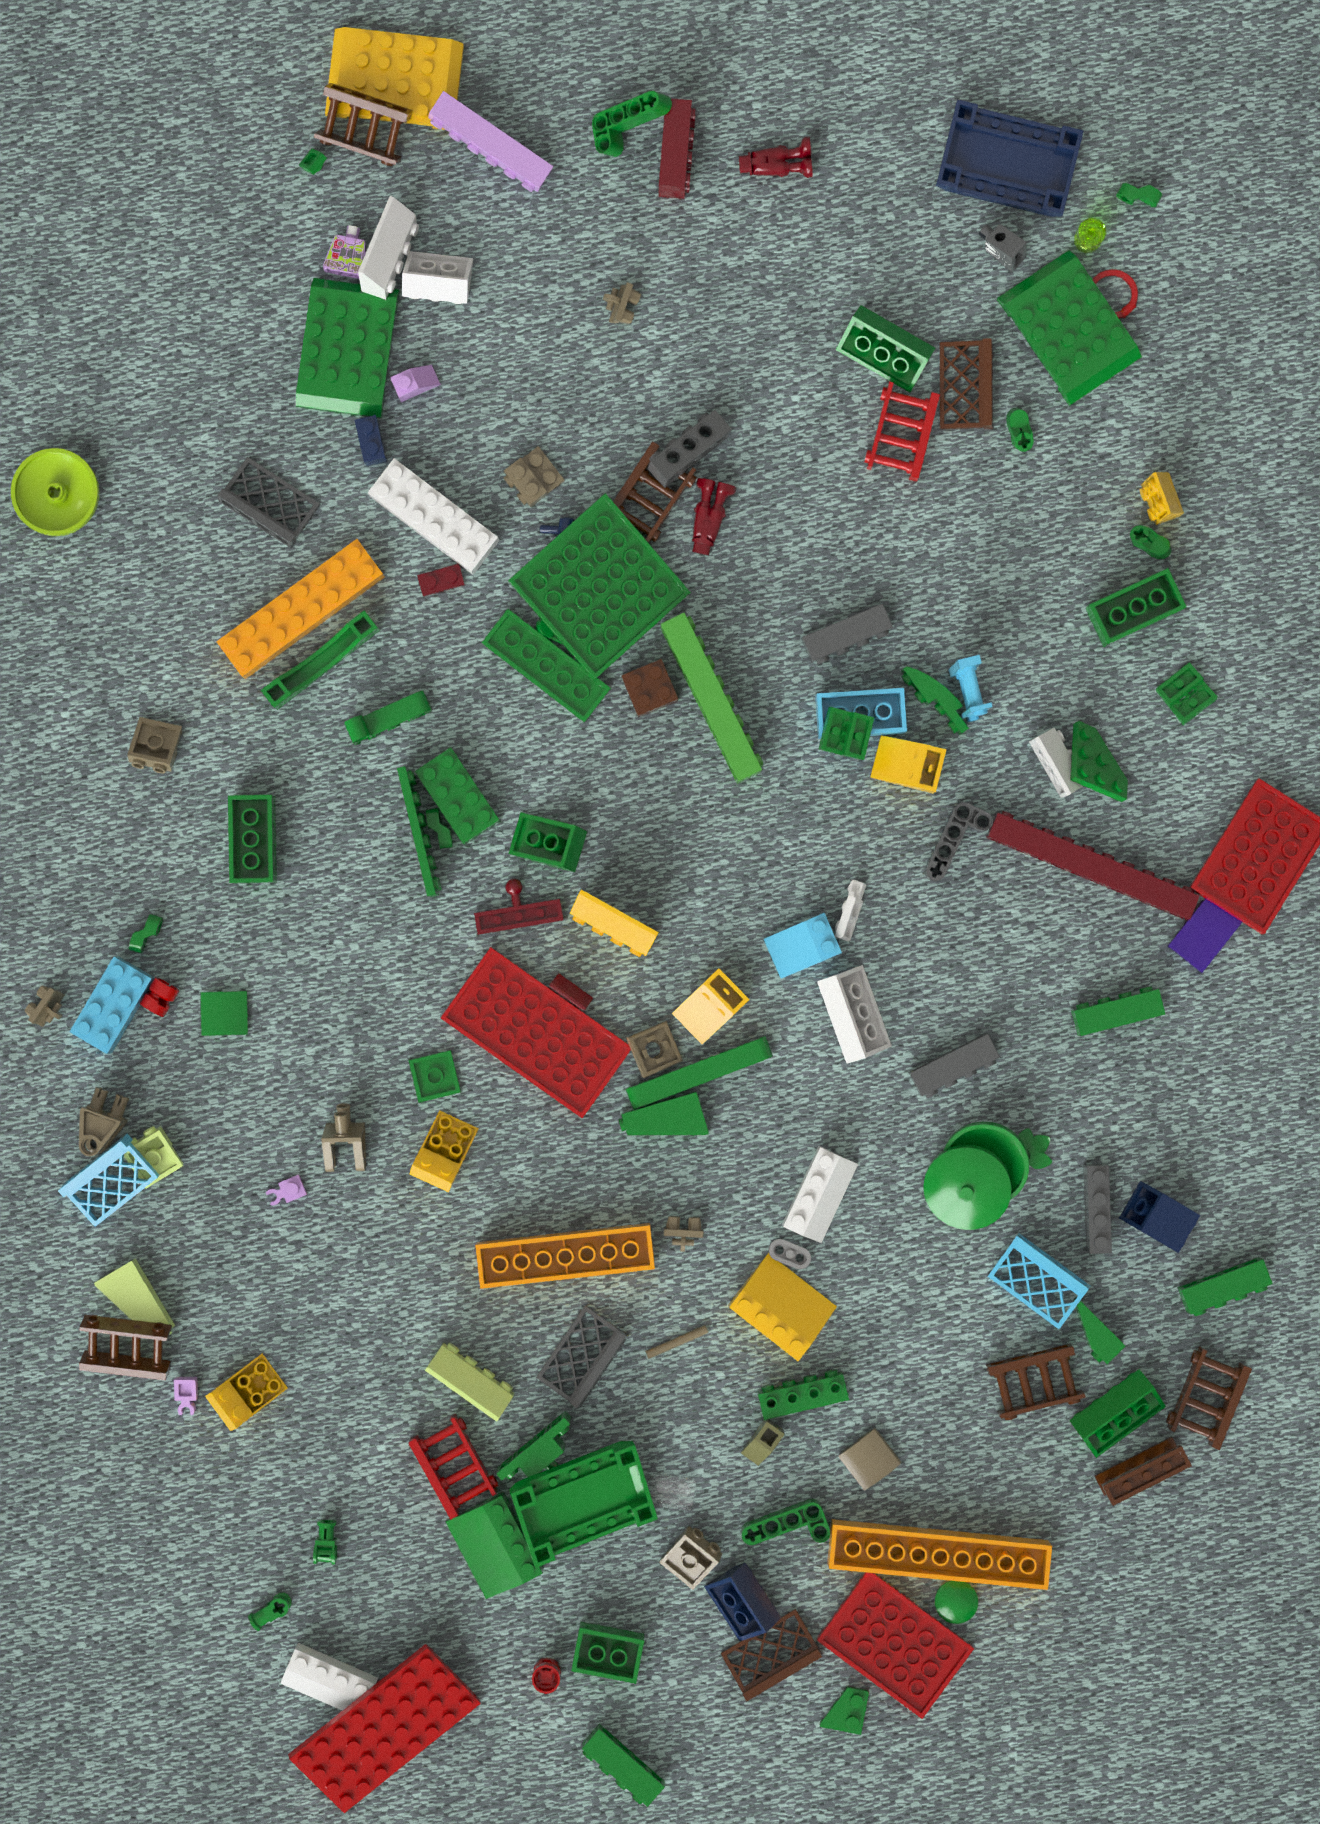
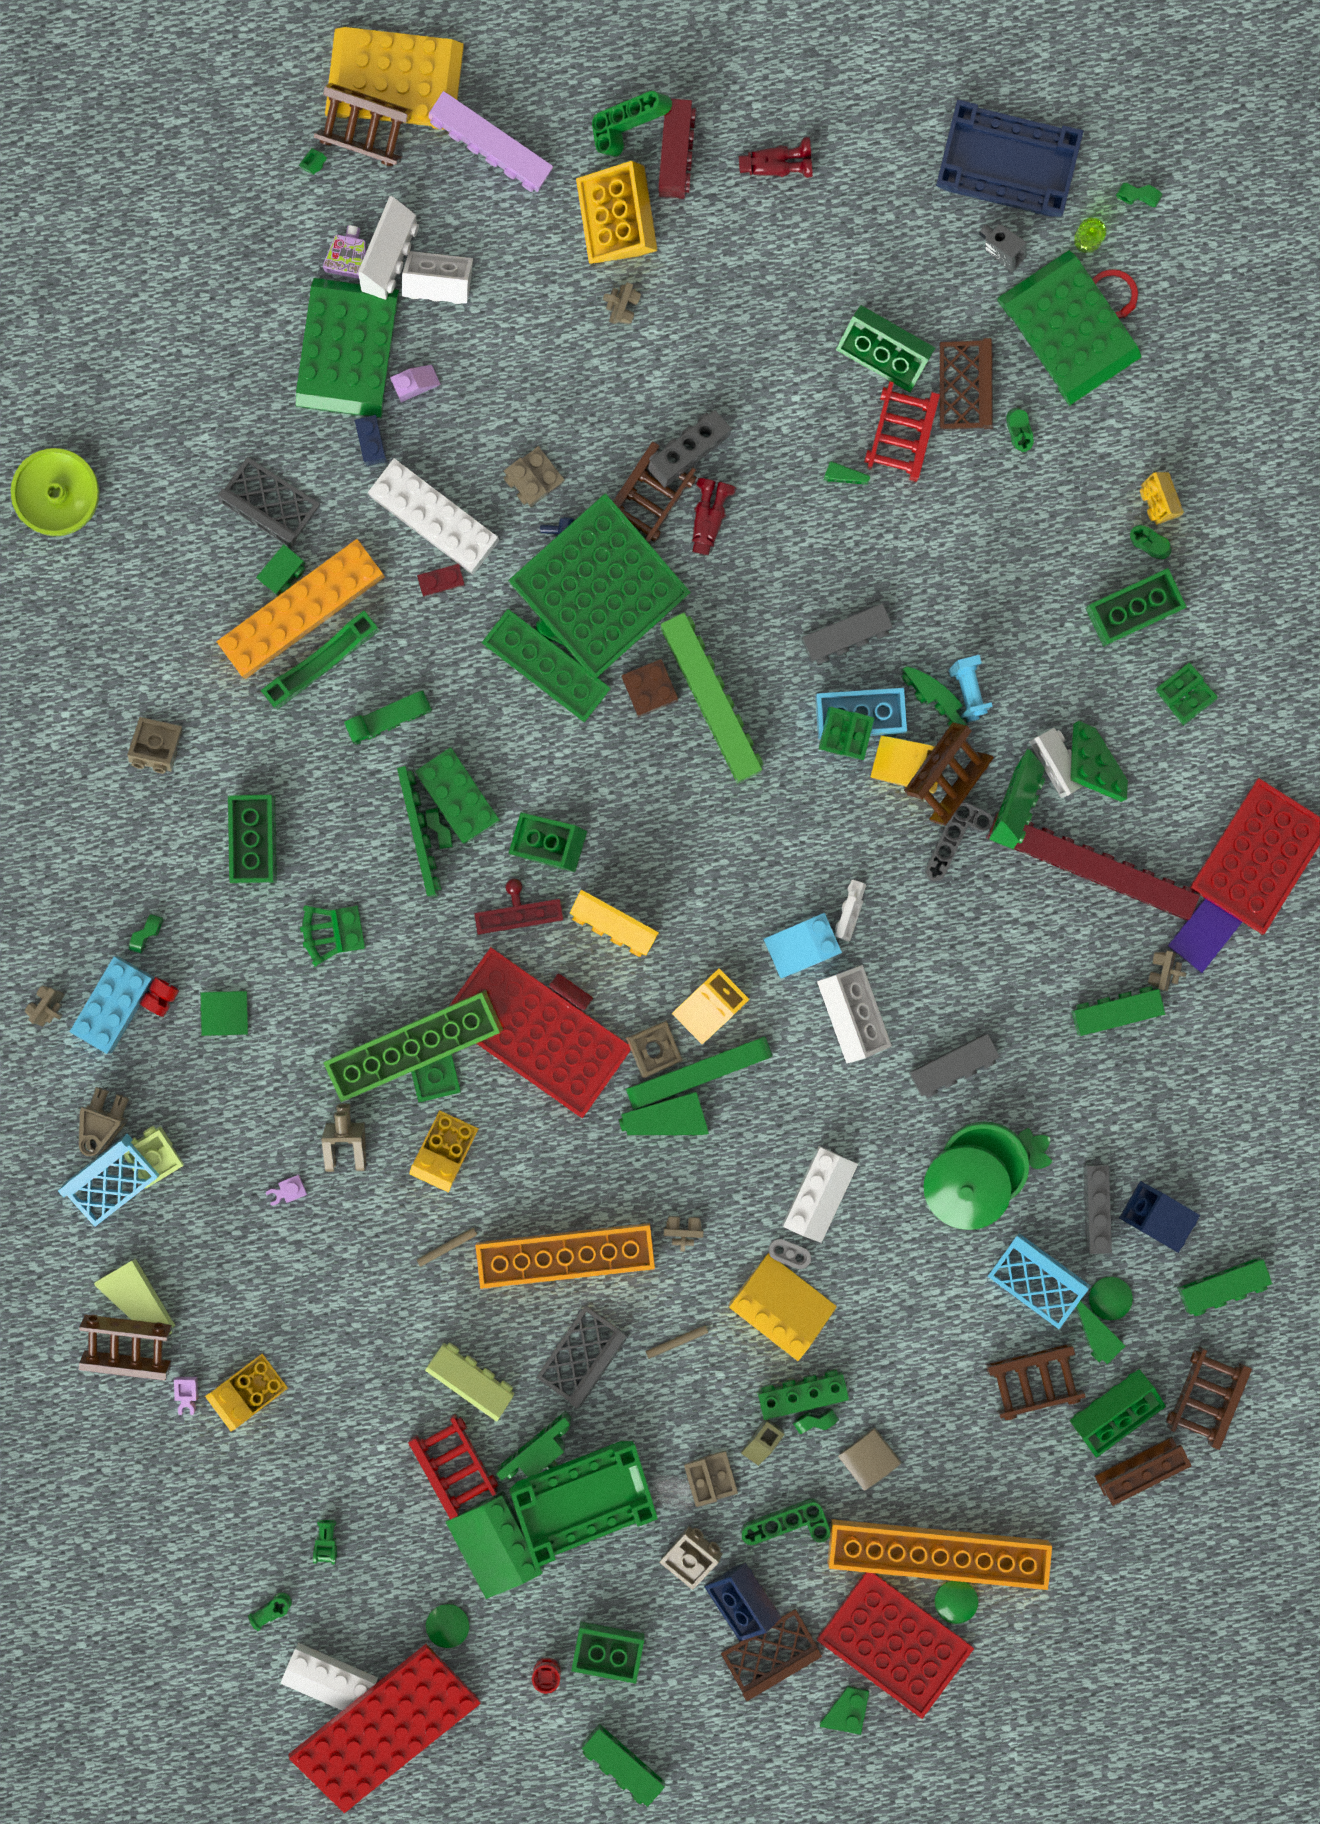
none -> green brick [256,544,306,596]
none -> green plate [300,905,365,967]
none -> bright green brick [323,990,503,1102]
none -> dark tan bar [417,1227,478,1267]
none -> green dish [426,1604,469,1648]
none -> yellow slope [576,161,657,264]
none -> dark tan slope [684,1450,738,1507]
none -> green piece [793,1409,839,1434]
none -> green slope [823,461,870,485]
none -> reddish brown fence [904,722,994,826]
none -> green slope [989,749,1045,849]
none -> green dish [1089,1277,1133,1320]
none -> dark tan hips [1148,951,1187,992]

